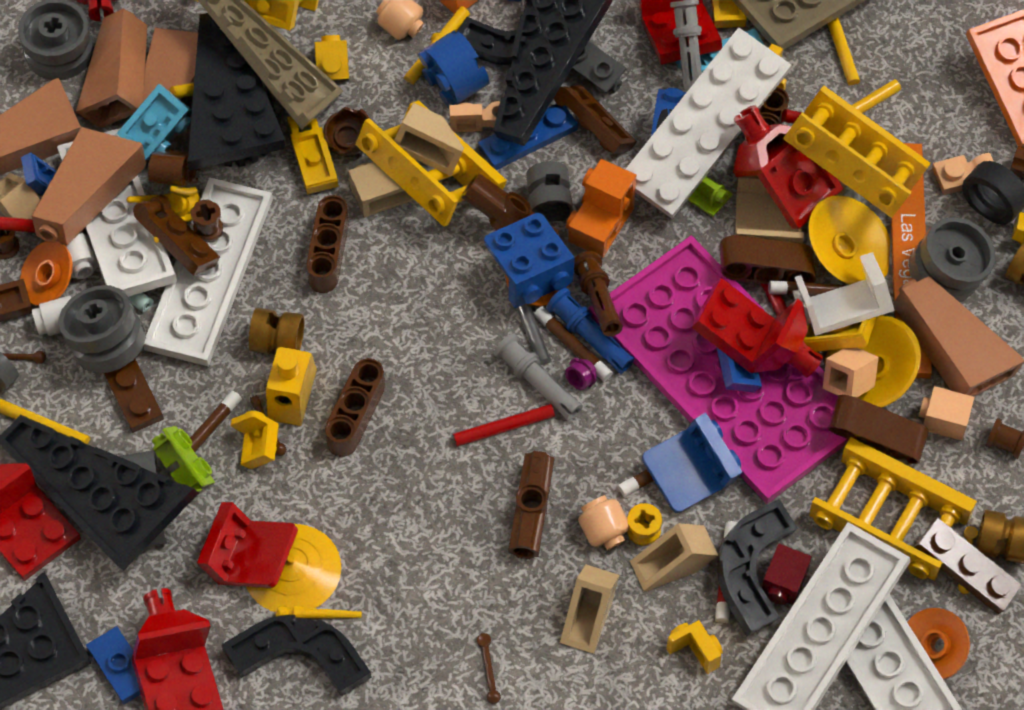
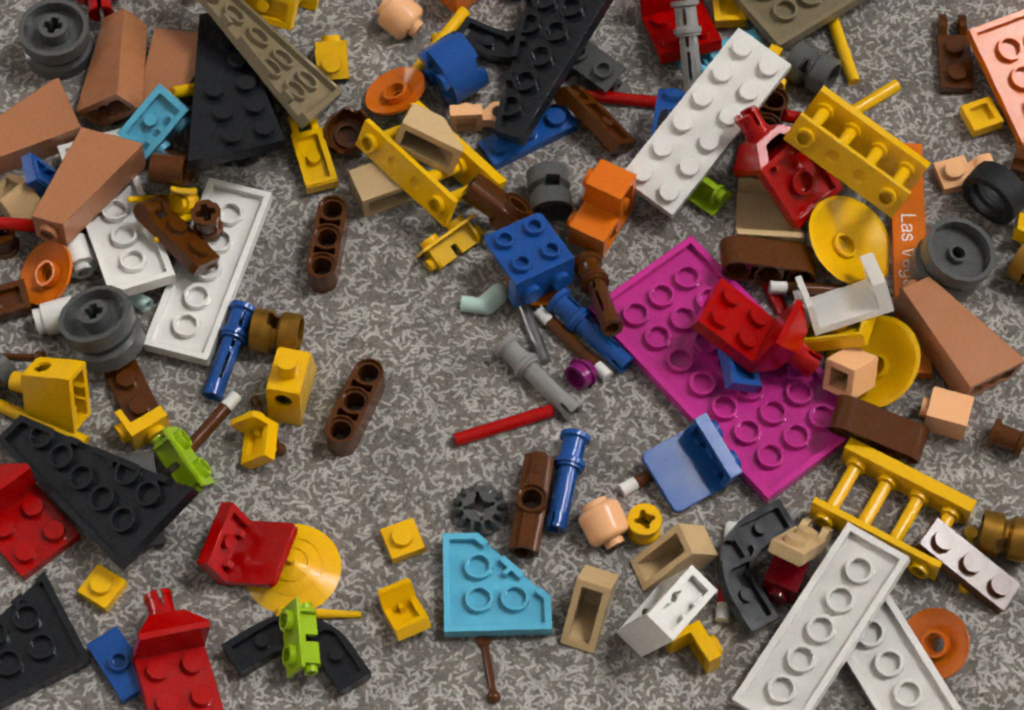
none -> yellow torso [8,357,91,433]
none -> yellow plate [77,564,128,613]
none -> yellow bracket [113,405,170,450]
none -> blue pin [201,300,256,402]
none -> lime hinge [279,597,321,679]
none -> orange dish [365,67,426,116]
none -> yellow bracket [377,578,431,641]
none -> yellow plate [380,518,426,564]
none -> yellow hinge [415,213,484,272]
none -> medium azure plate [442,532,552,637]
none -> dark grey gear [452,482,508,536]
none -> light aqua arm [460,283,508,315]
none -> blue pin [544,428,591,534]
none -> red bar [589,89,657,109]
none -> white window [616,565,718,657]
none -> tan hinge [768,517,834,567]
none -> dark grey wheel [784,40,842,95]
none -> reddish brown hinge [936,14,974,94]
none -> yellow plate [959,96,1004,138]

